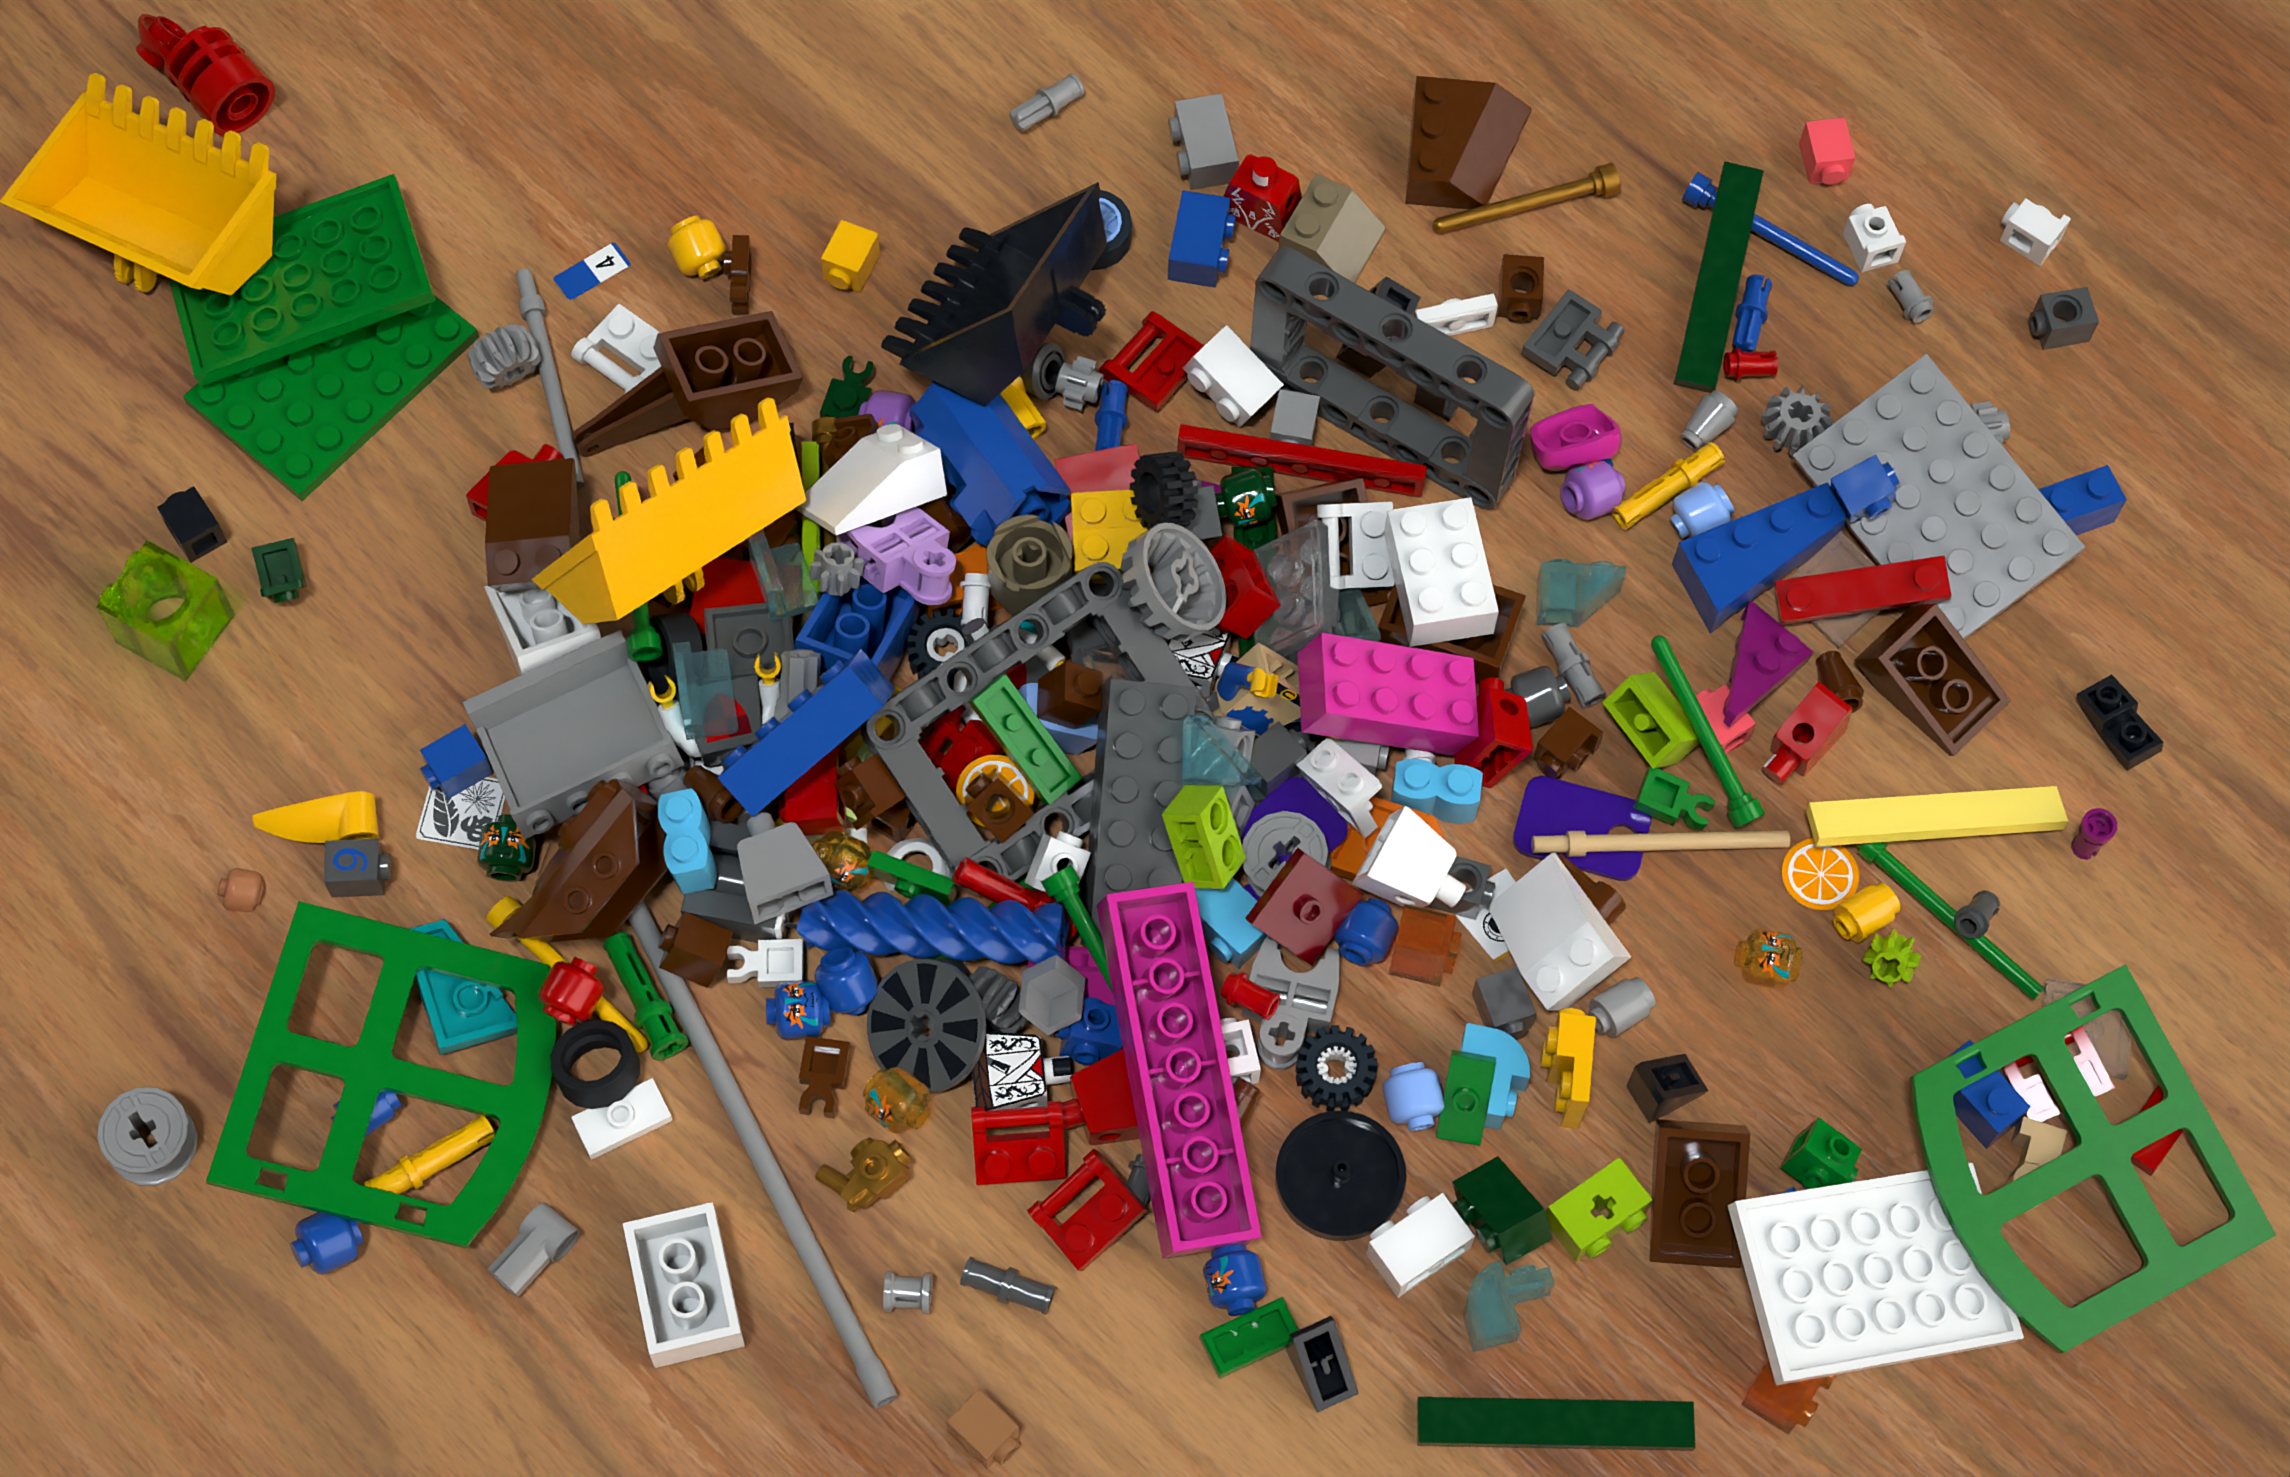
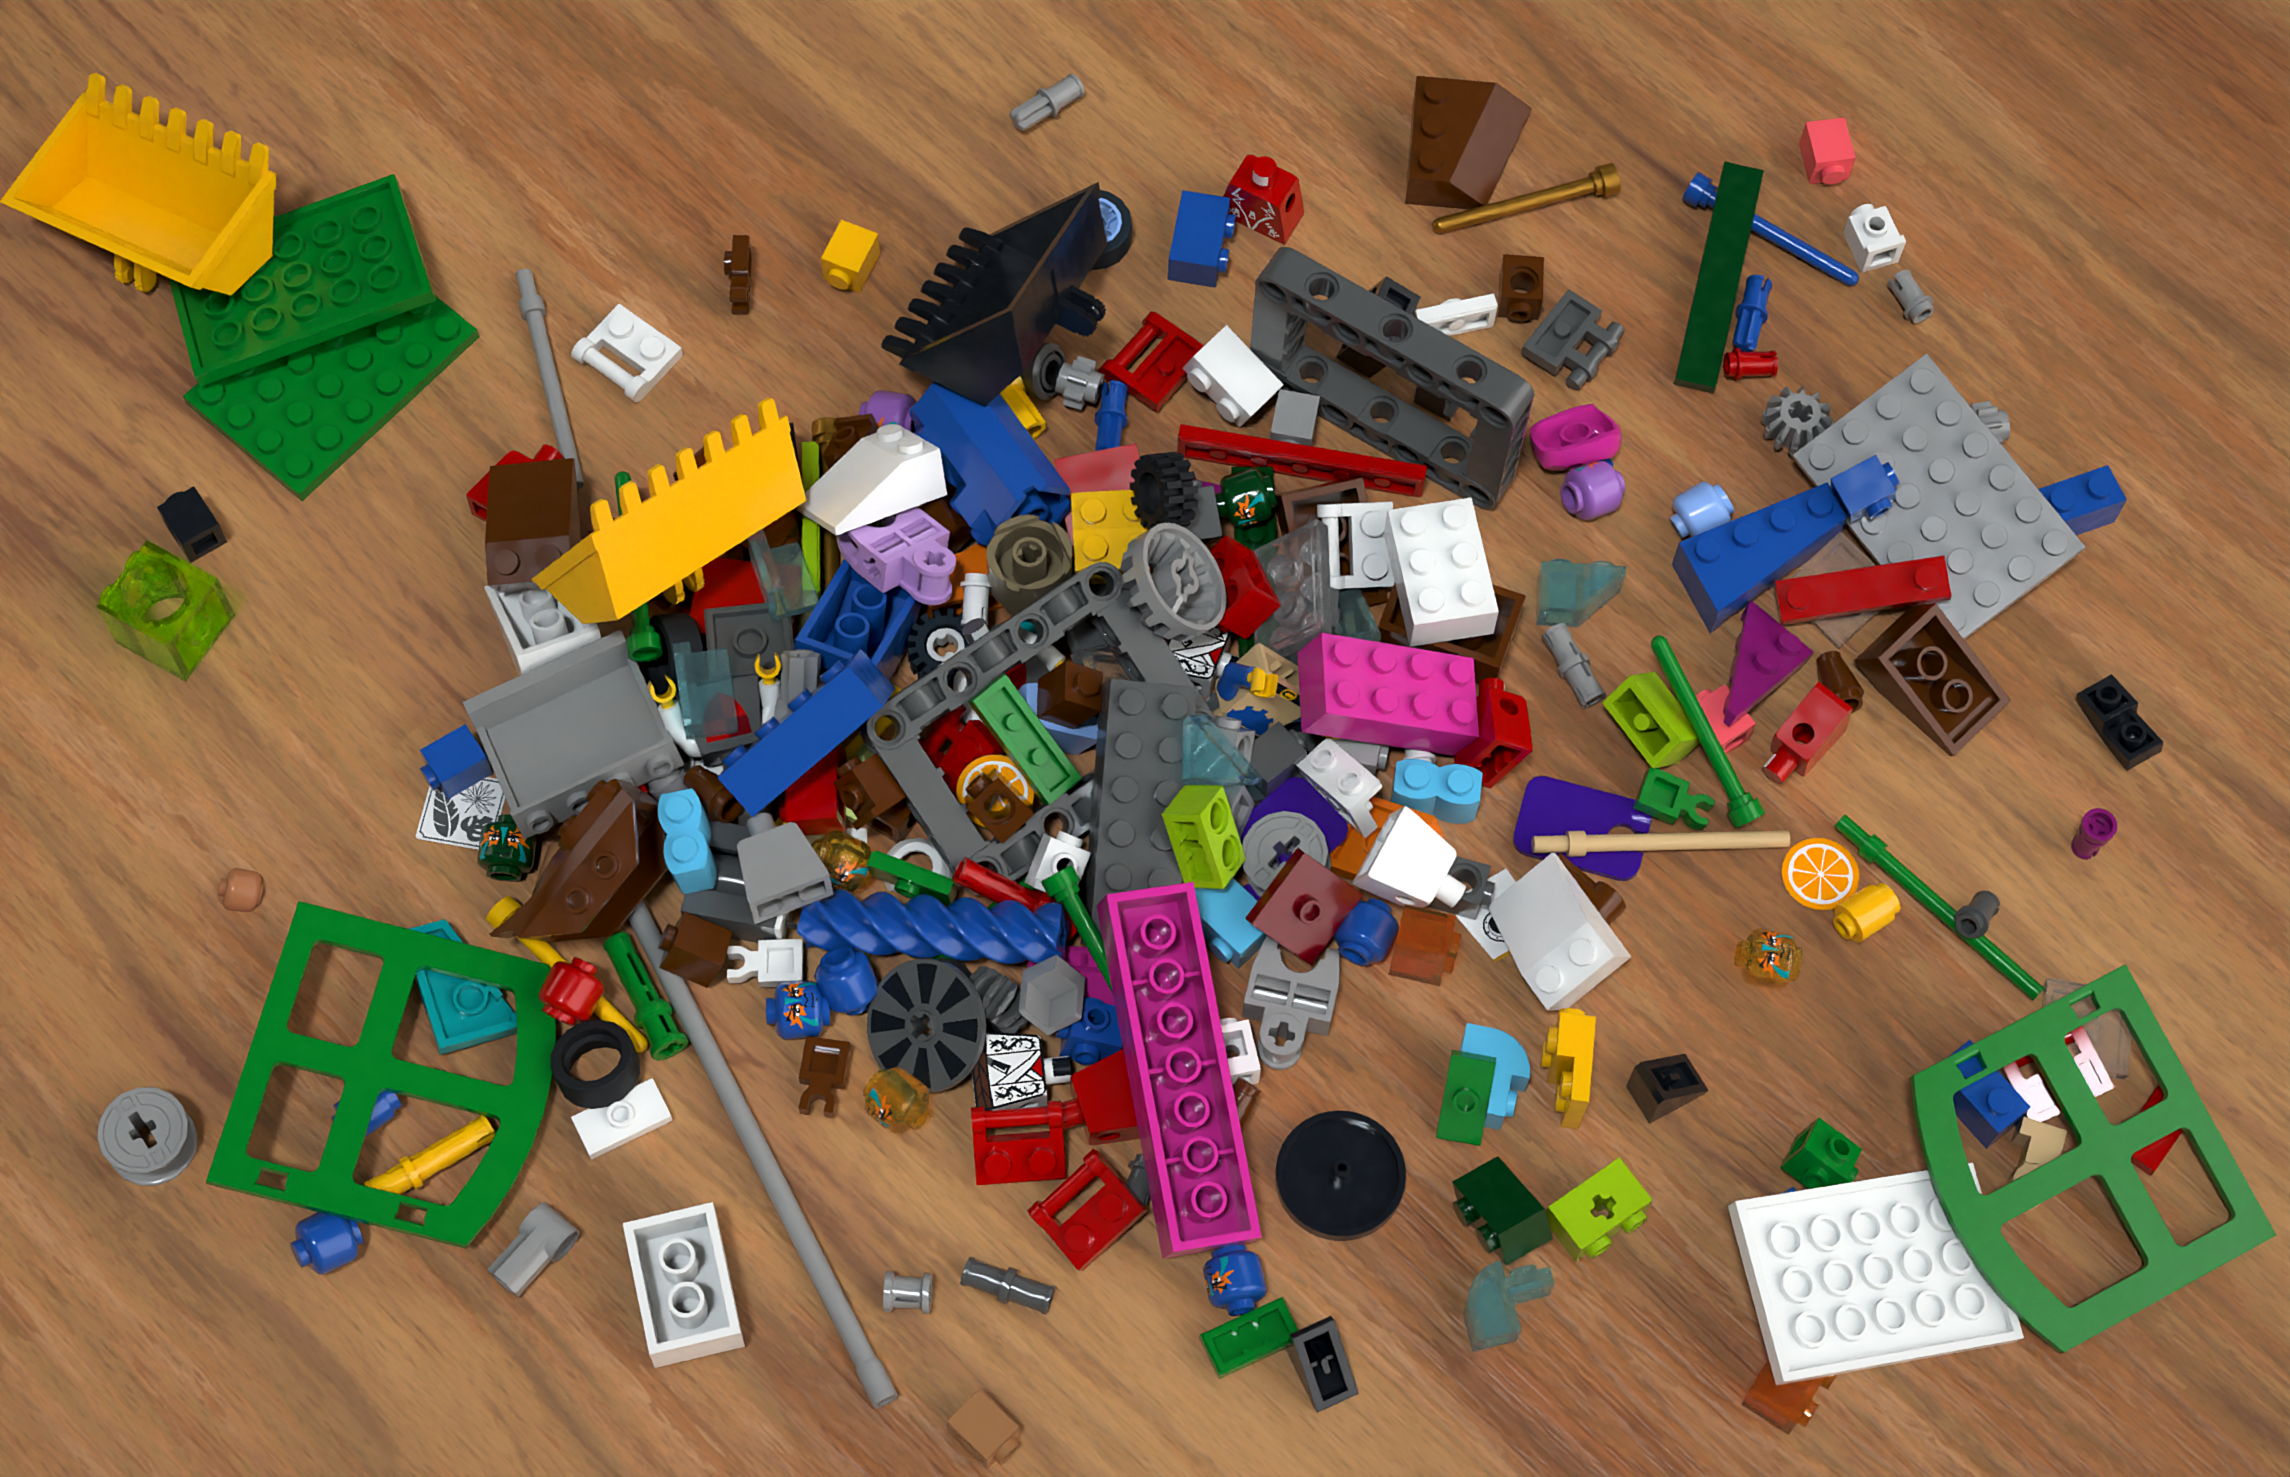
red cylinder [136,14,275,136] -> none
dark green bracket [251,538,307,603] -> none
yellow piece [252,791,379,843] -> none
dark grey brick [324,839,392,897] -> none
light grey gear [467,324,541,390] -> none
sticker [554,243,631,300] -> none
reddish brown slope [572,311,803,457] -> none
yellow head [667,216,728,279] -> none
light grey gear [810,542,864,596] -> none
pearl gold piece [815,1138,912,1212] -> none
dark green plate [820,356,874,418] -> none
light grey brick [1168,94,1239,190] -> none
red pin [1221,972,1281,1020] -> none
dark tan slope [1278,173,1386,283] -> none
black bush [1295,1025,1377,1111] -> none
white brick [1366,1193,1475,1298] -> none
light blue head [1382,1062,1445,1131] -> none
dark green tile [1417,1397,1695,1451] -> none
flat silver brick [1472,966,1536,1039] -> none
dark grey head [1505,666,1571,728] -> none
reddish brown brick [1533,706,1603,779] -> none
light grey brick [1588,977,1656,1038] -> none
yellow pin [1612,442,1725,530] -> none
reddish brown slope [1649,1119,1750,1268] -> none
light grey cone [1679,390,1738,452] -> none
light yellow tile [1806,786,2068,847] -> none
lime gear [1863,929,1922,987] -> none
white brick [2000,198,2071,266] -> none
dark grey brick [2029,287,2099,350] -> none

